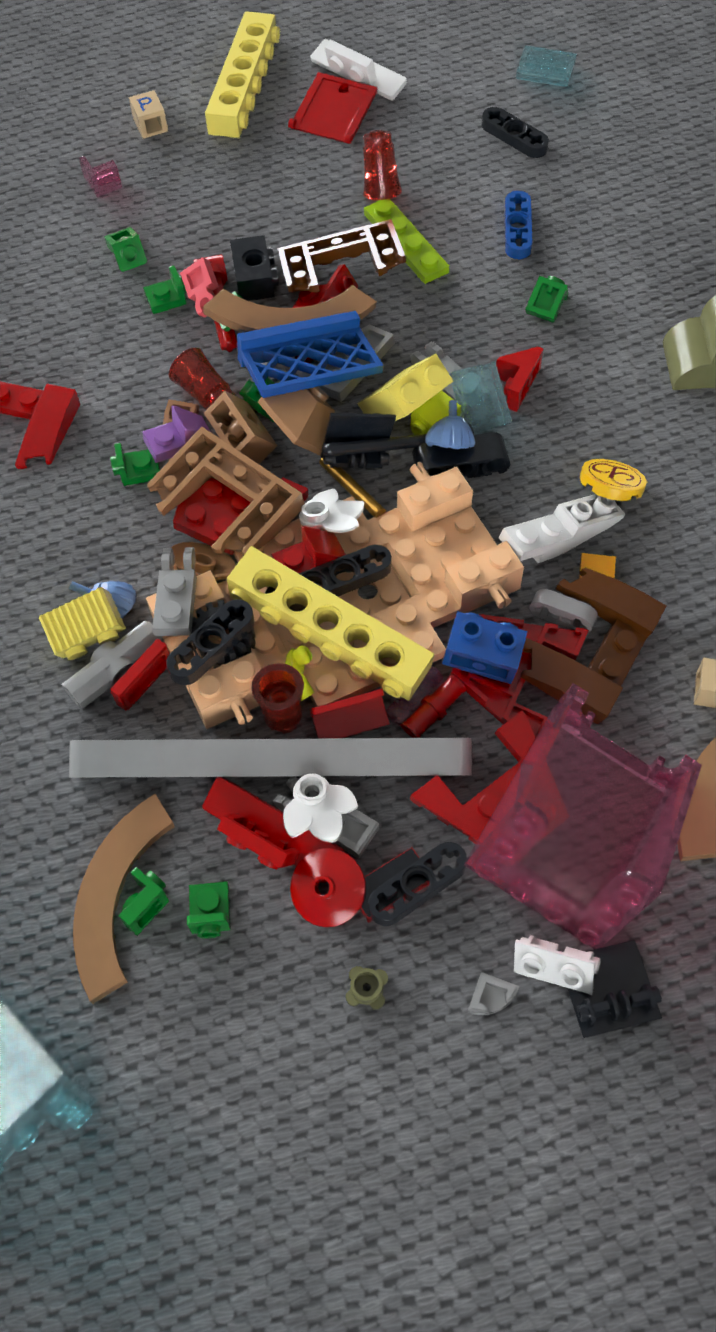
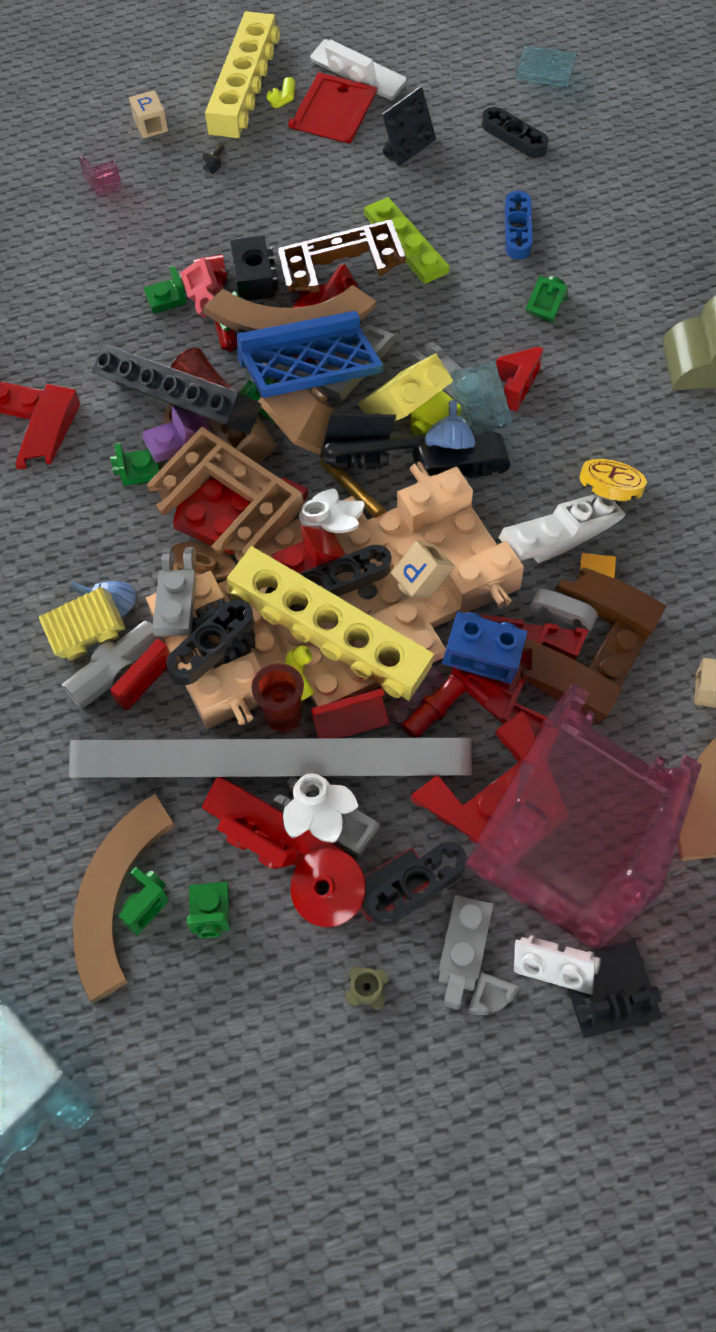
green bracket [104,227,147,272] -> none
clear red plant [363,130,402,200] -> none
none -> black brick [92,343,262,435]
none -> black hand [203,144,225,174]
none -> neon yellow arm [266,77,296,108]
none -> black hinge [382,86,436,166]
none -> tan brick [390,541,456,598]
none -> light grey hinge [438,895,493,1010]

